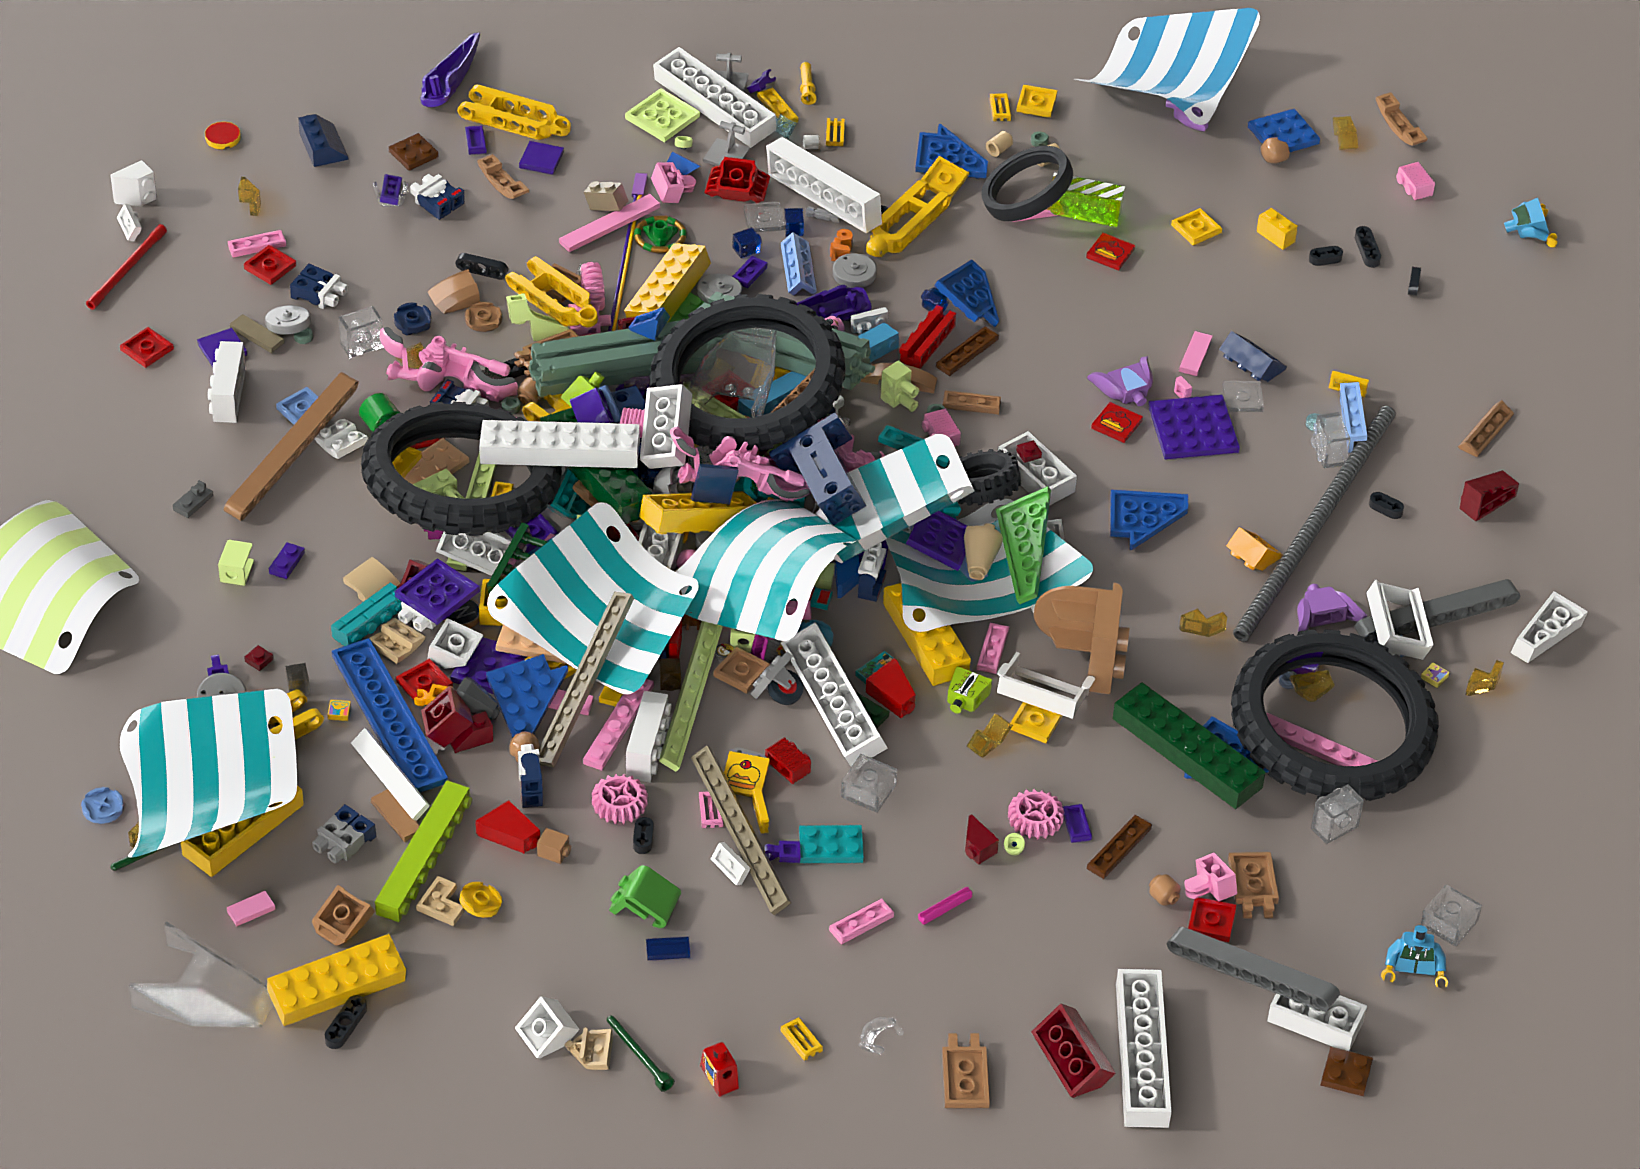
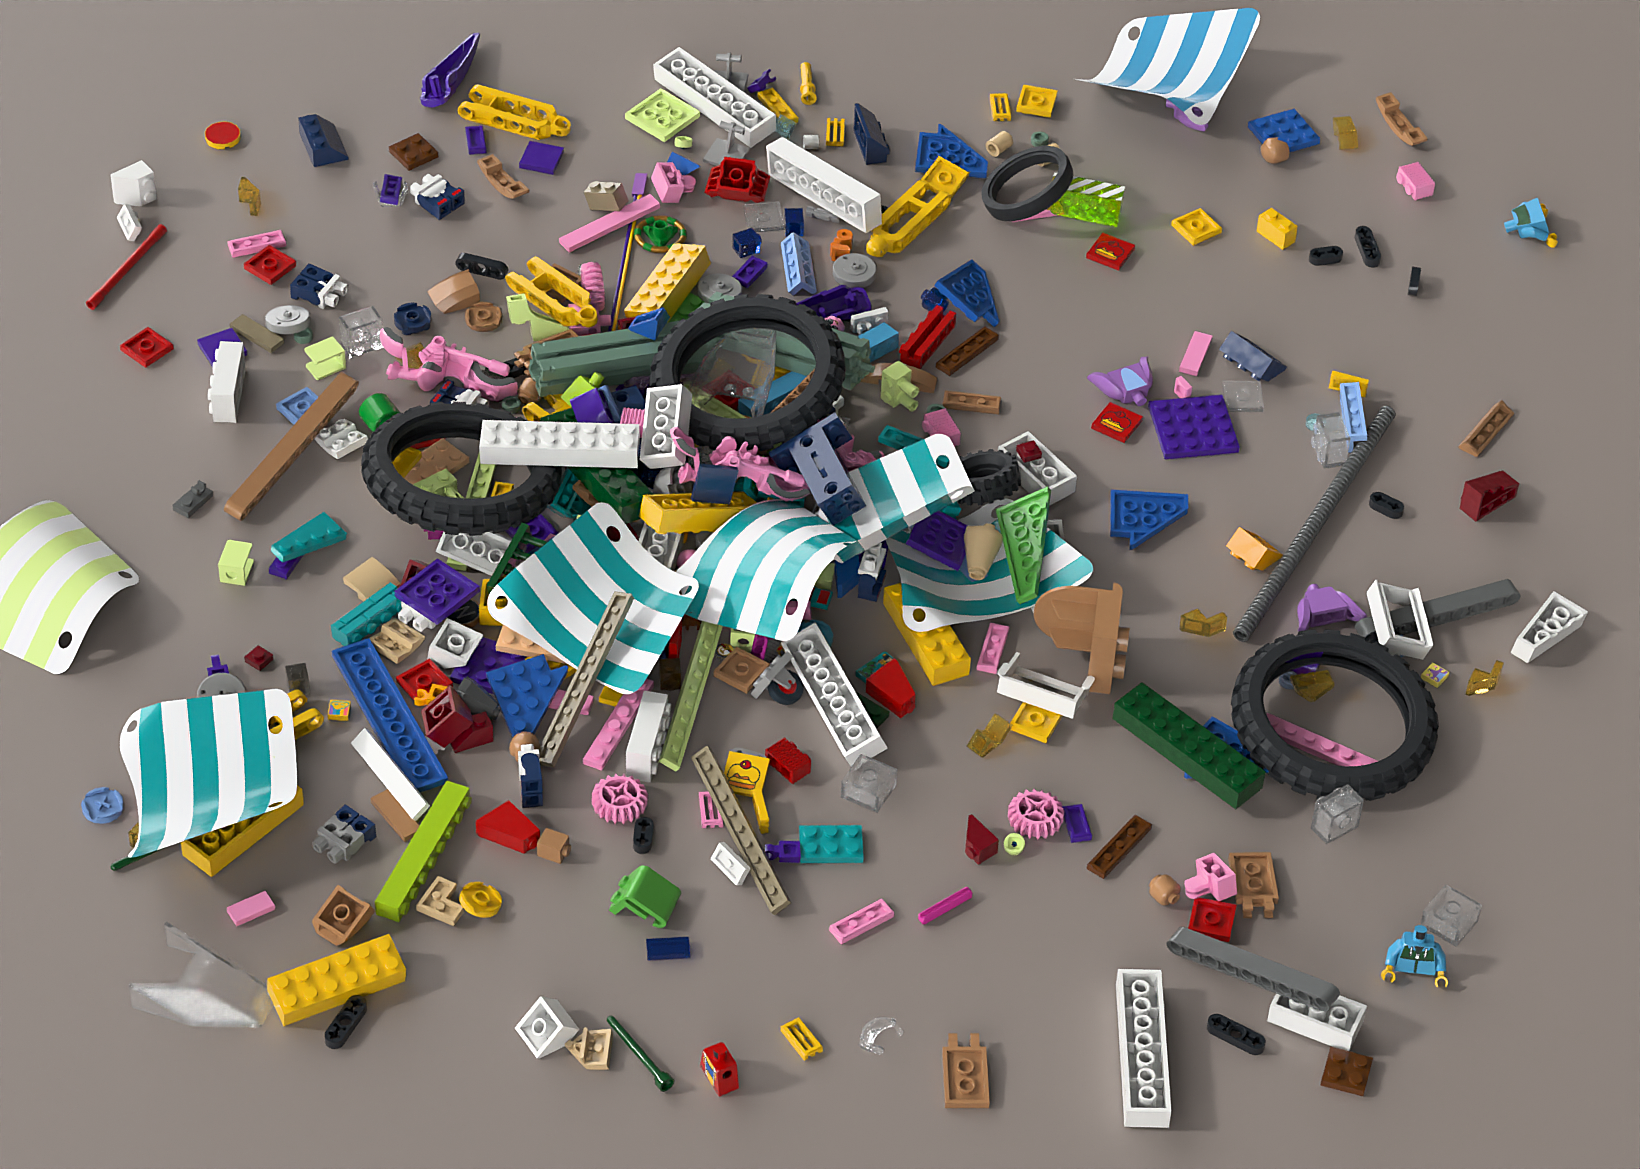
lime torso [947,666,992,714] -> none
dark red slope [1031,1003,1116,1098] -> none
none -> teal wing [271,512,347,562]
none -> yellowish green piece [304,336,346,380]
none -> dark blue slope [853,103,890,165]
none -> black beam [1207,1014,1266,1055]

